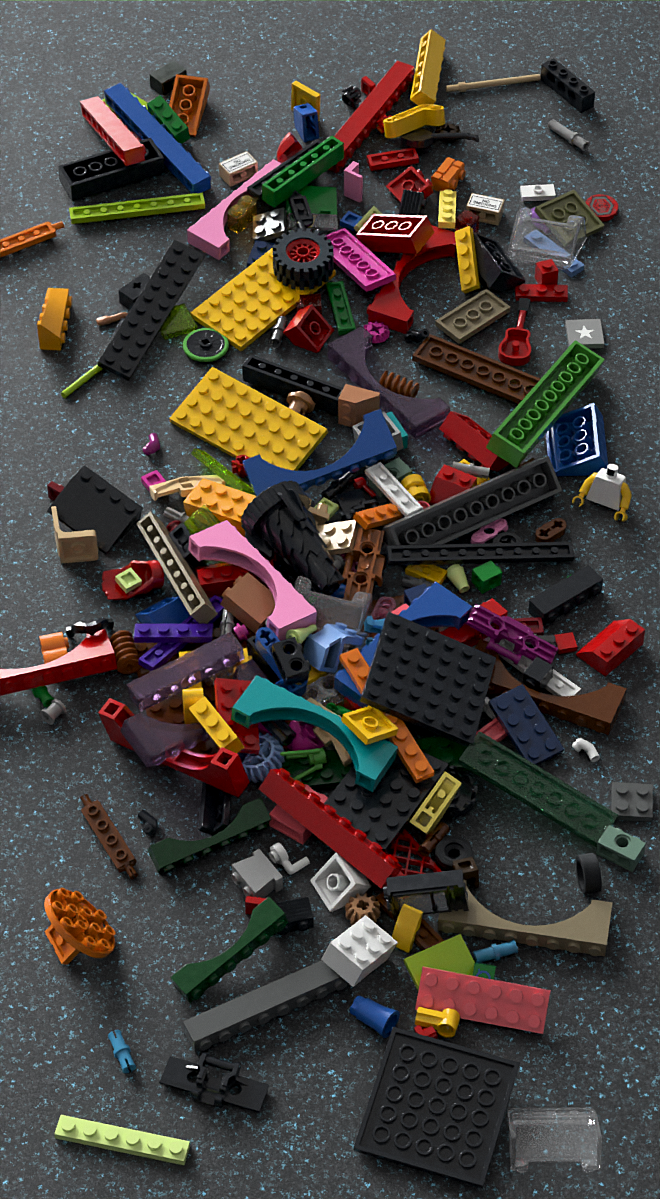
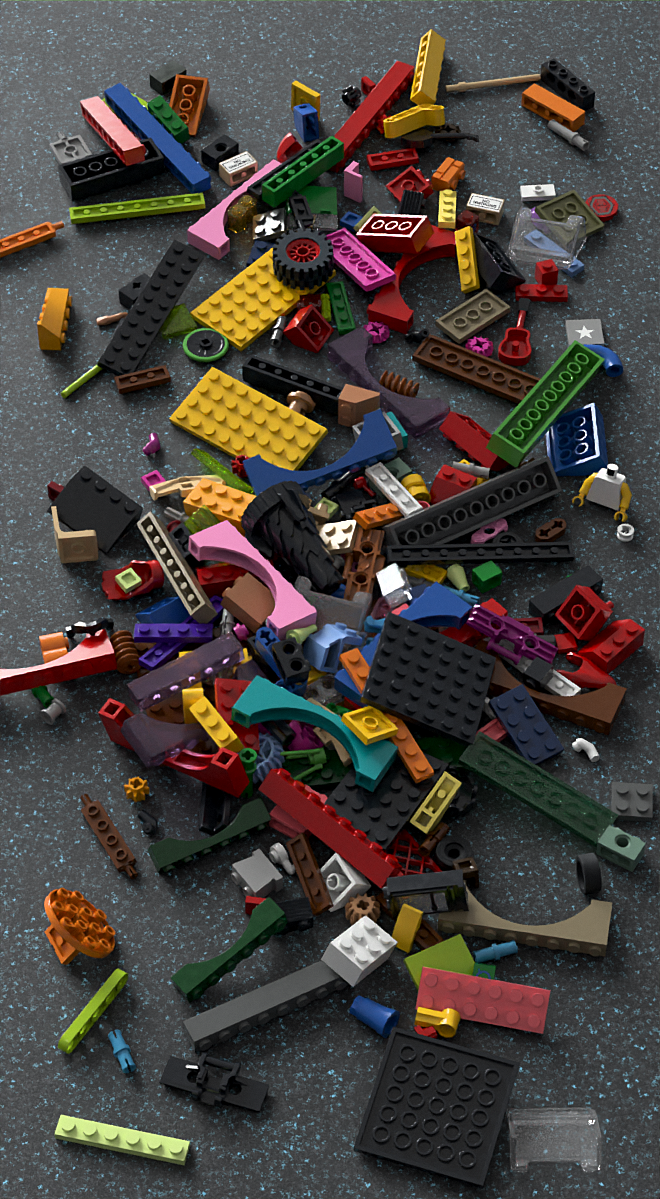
none -> light grey plate [49,131,92,165]
none -> lime beam [58,968,128,1054]
none -> reddish brown plate [114,365,171,394]
none -> light orange gear [124,776,150,802]
none -> black brick [201,134,239,171]
none -> green pin [239,748,257,798]
none -> reddish brown plate [286,833,334,916]
none -> lime axle [320,293,331,322]
none -> clear brick [376,563,412,608]
none -> dark azure pin [443,585,480,608]
none -> dark pink gear [465,336,494,357]
none -> orange brick [521,83,585,132]
none -> red piece [555,585,614,641]
none -> red animal [556,652,616,689]
none -> blue cylinder [584,344,623,377]
none -> white bush [617,524,634,542]

